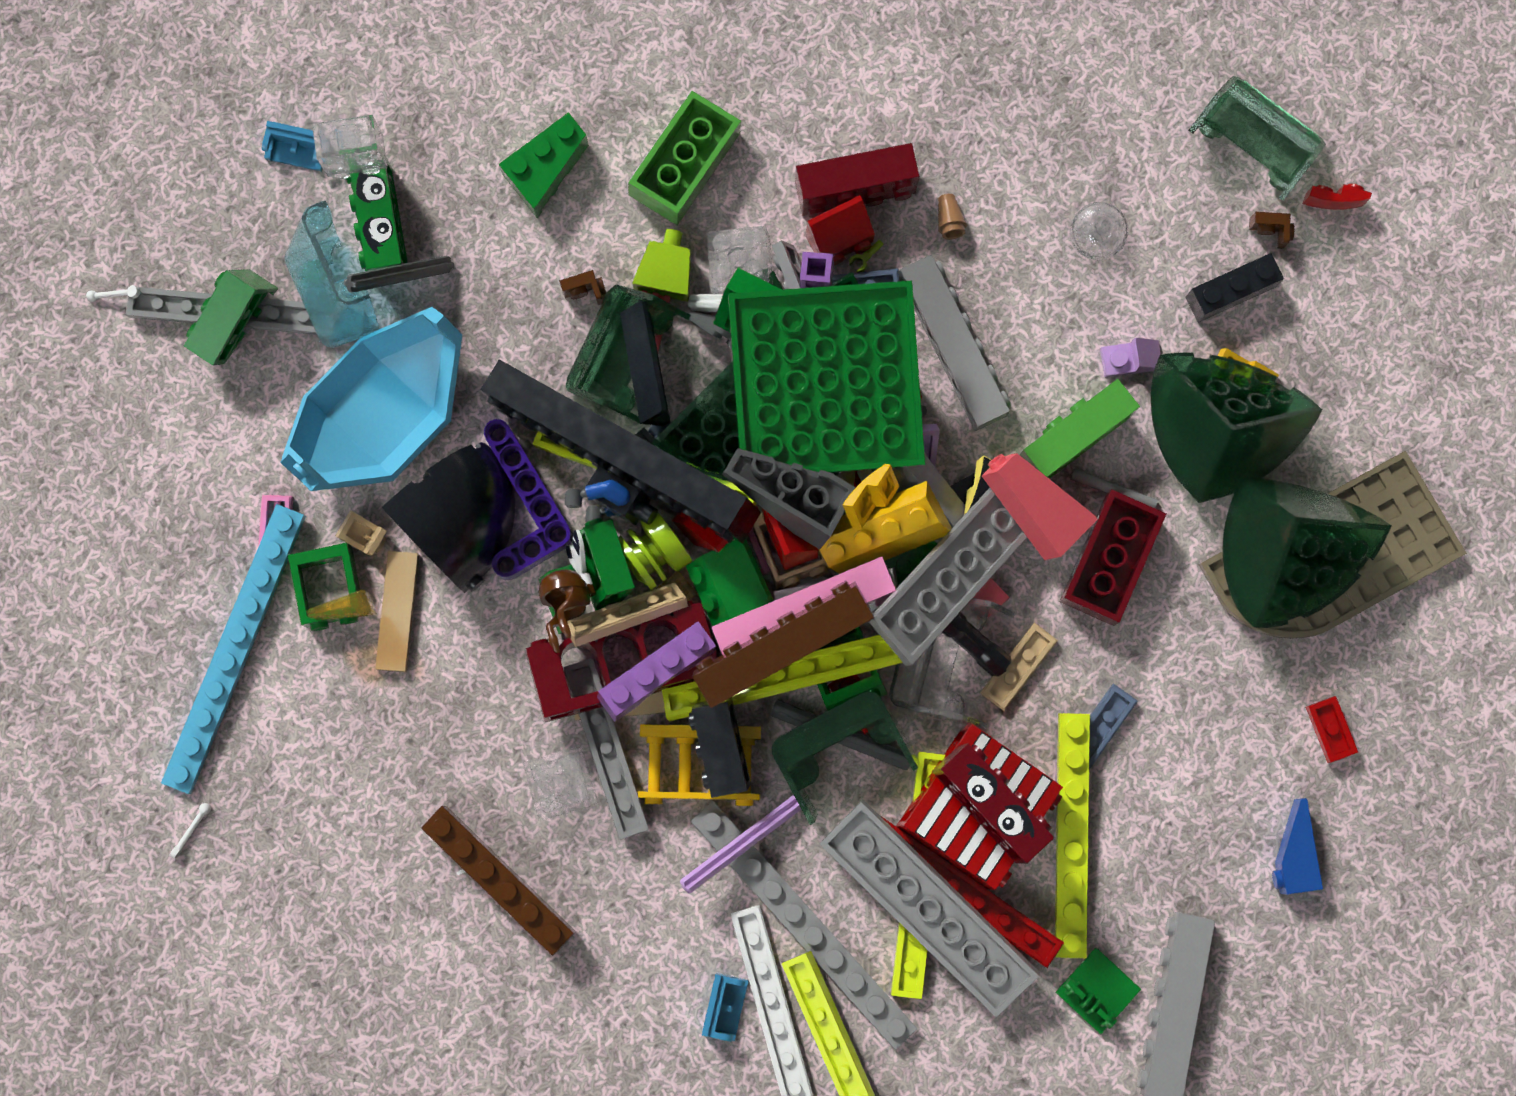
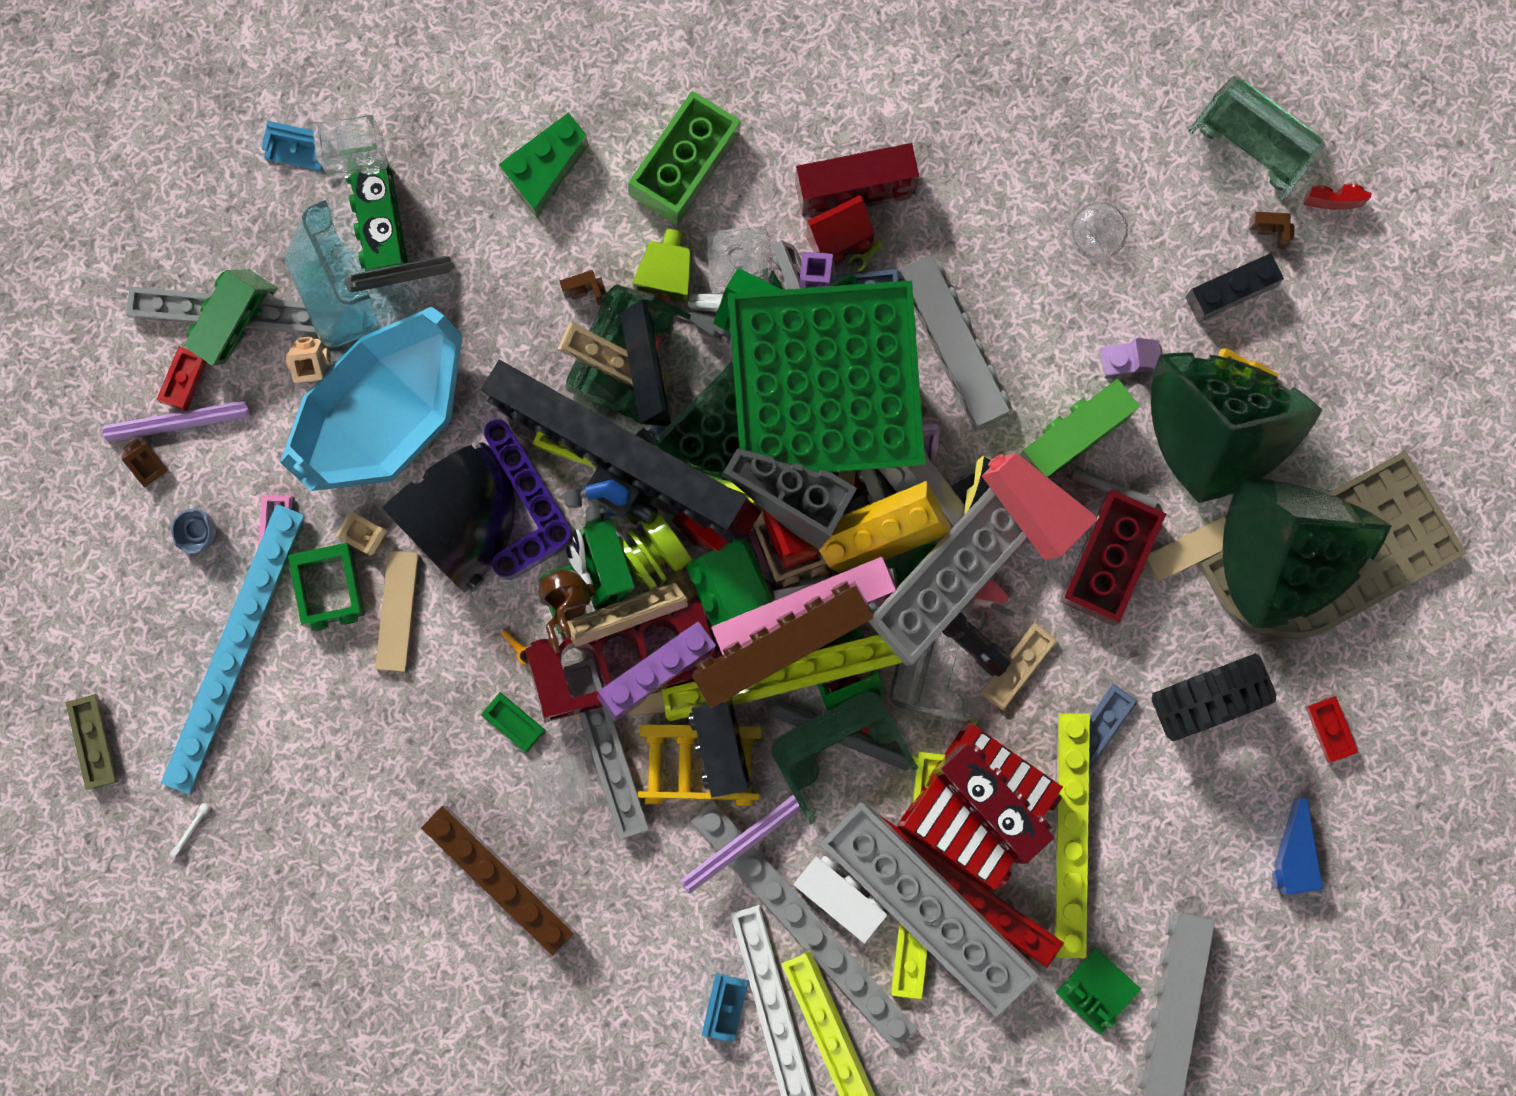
white hinge [86,285,140,302] -> none
clear yellow slope [307,589,377,620] -> none
yellow slope [843,464,899,528] -> none
medium nougat cone [938,194,967,240] -> none
none -> olive plate [65,694,119,790]
none -> lavender axle [103,401,250,442]
none -> reddish brown bracket [121,438,169,488]
none -> red plate [156,346,207,411]
none -> sand blue hair [171,508,217,555]
none -> light nougat brick [286,337,331,383]
none -> green tile [480,692,546,753]
none -> light orange hand [501,629,528,665]
none -> tan tile [557,322,674,394]
none -> white brick [793,855,887,944]
none -> tan tile [1146,517,1238,583]
none -> black tyre [1151,653,1277,741]

